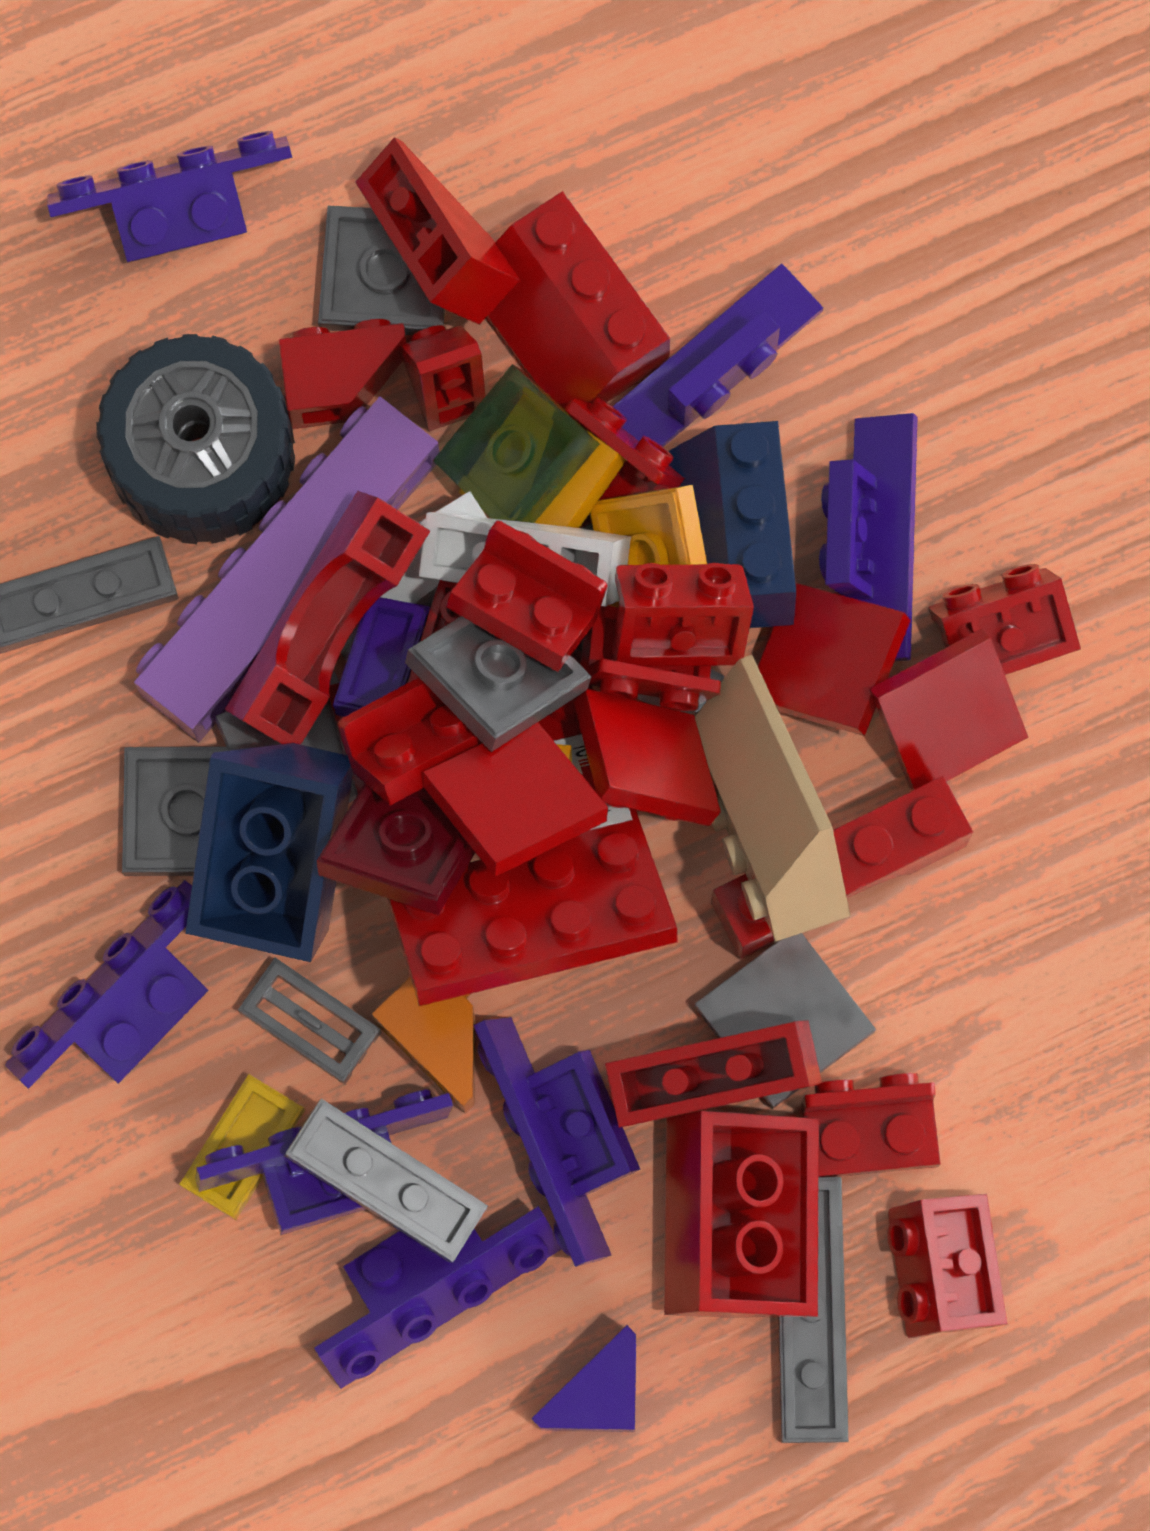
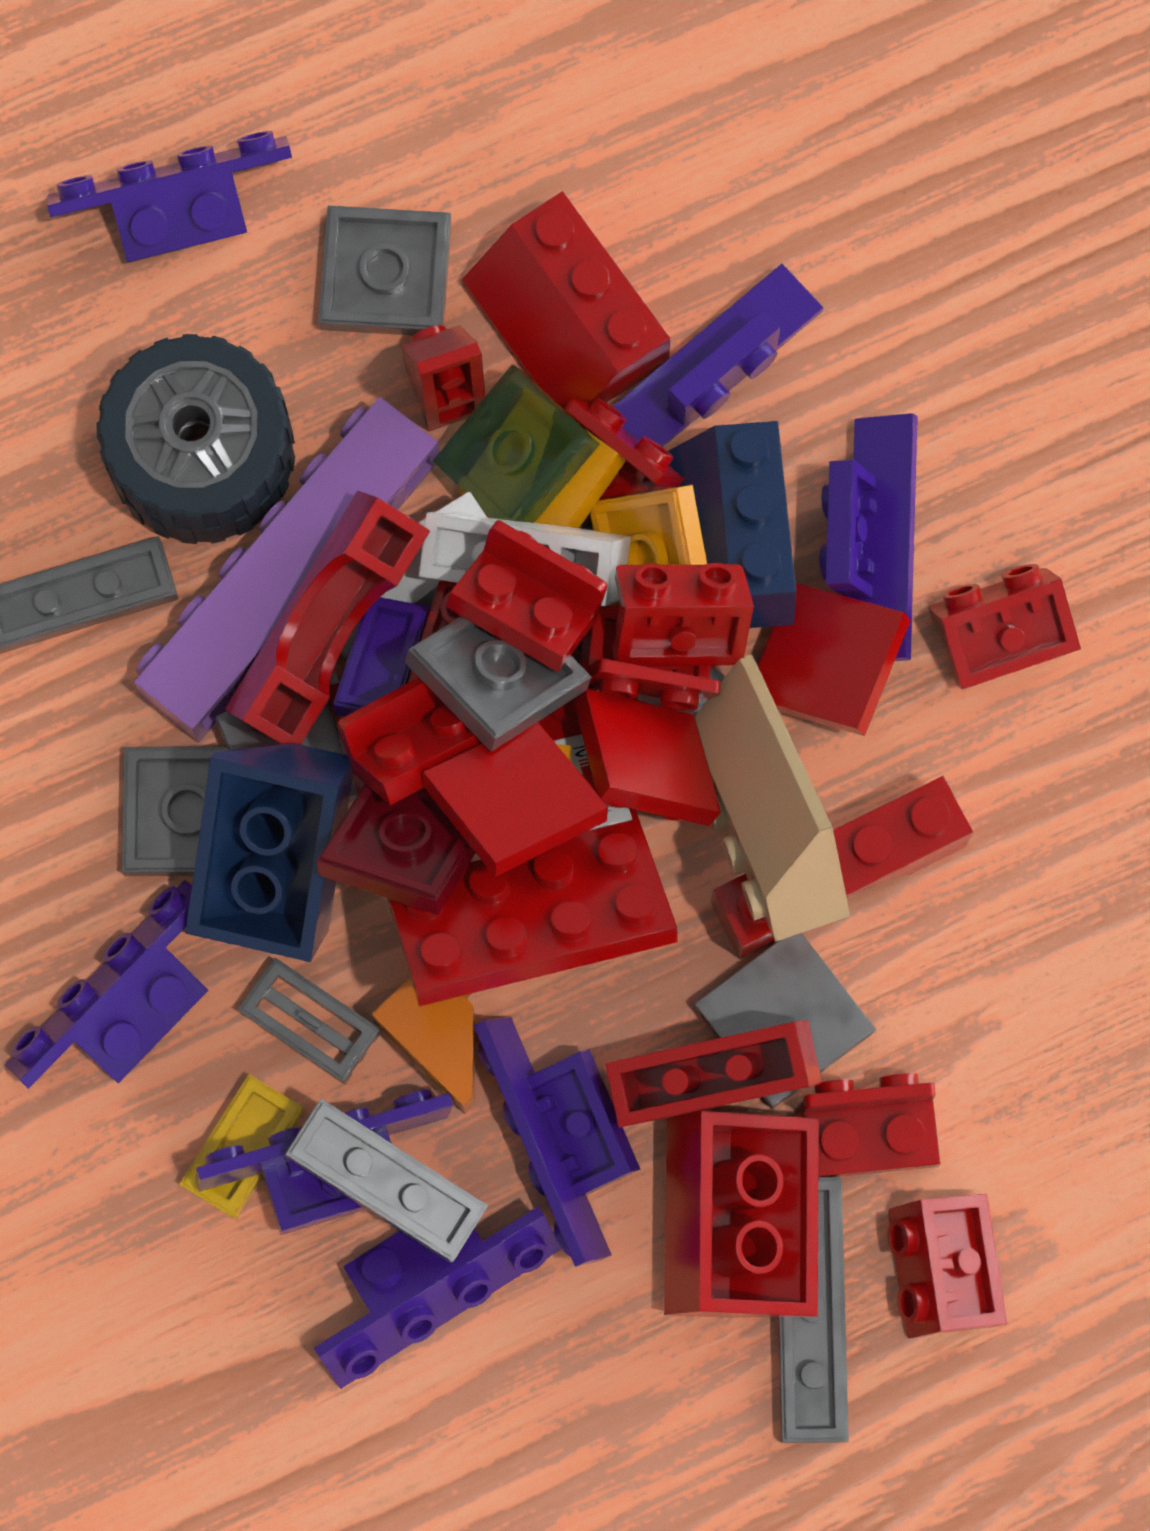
red slope [279,319,407,429] -> none
red slope [355,137,520,325] -> none
dark purple slope [531,1325,636,1432] -> none
red tile [869,629,1028,791] -> none

